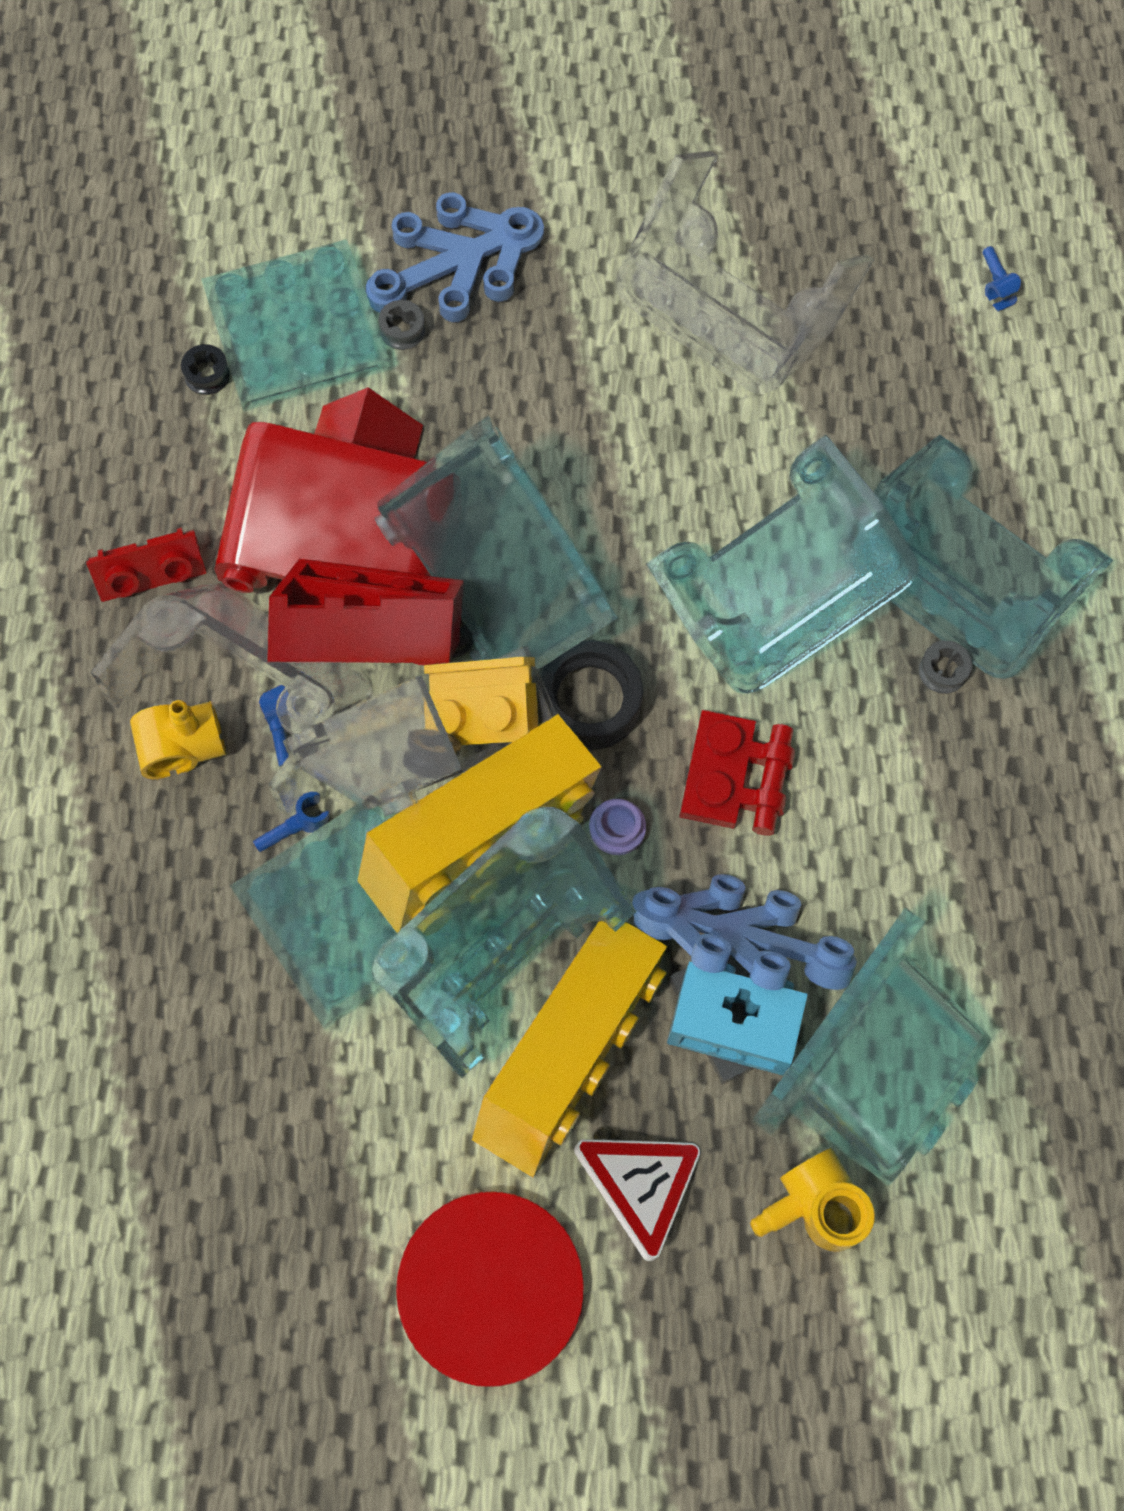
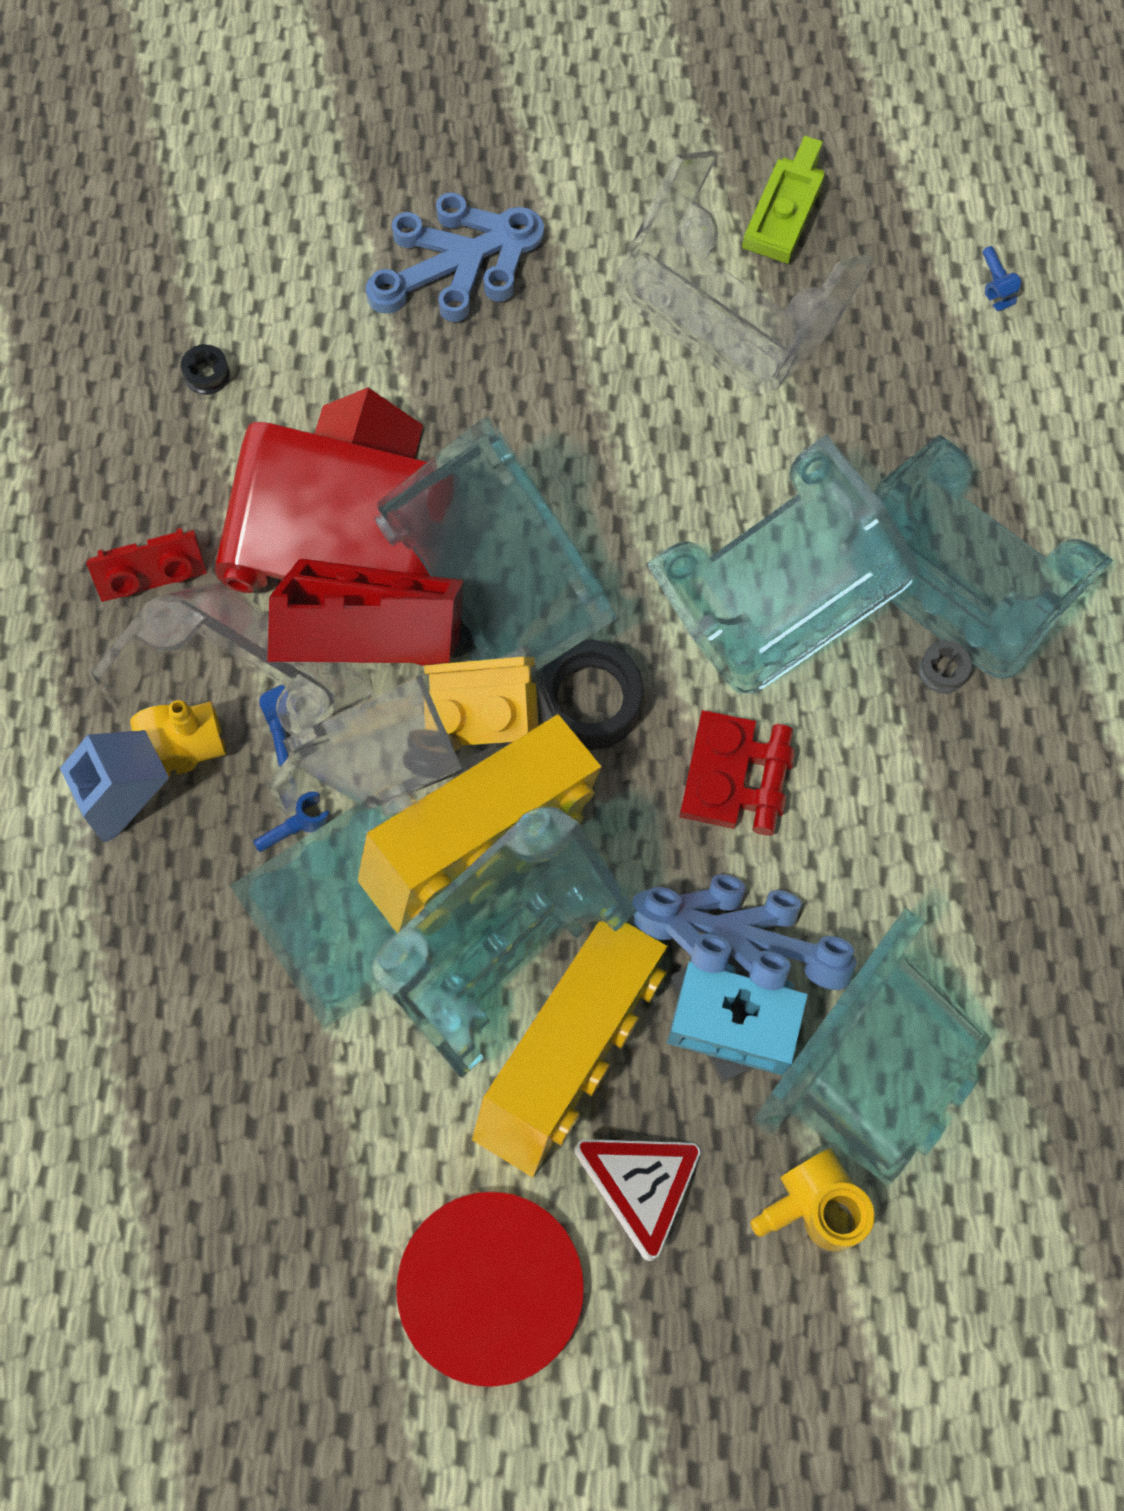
clear light blue plate [201,239,391,411] -> none
dark grey bush [378,300,425,350] -> none
lavender plate [589,799,646,855] -> none
none -> medium blue slope [60,730,169,842]
none -> lime hinge [742,135,825,264]

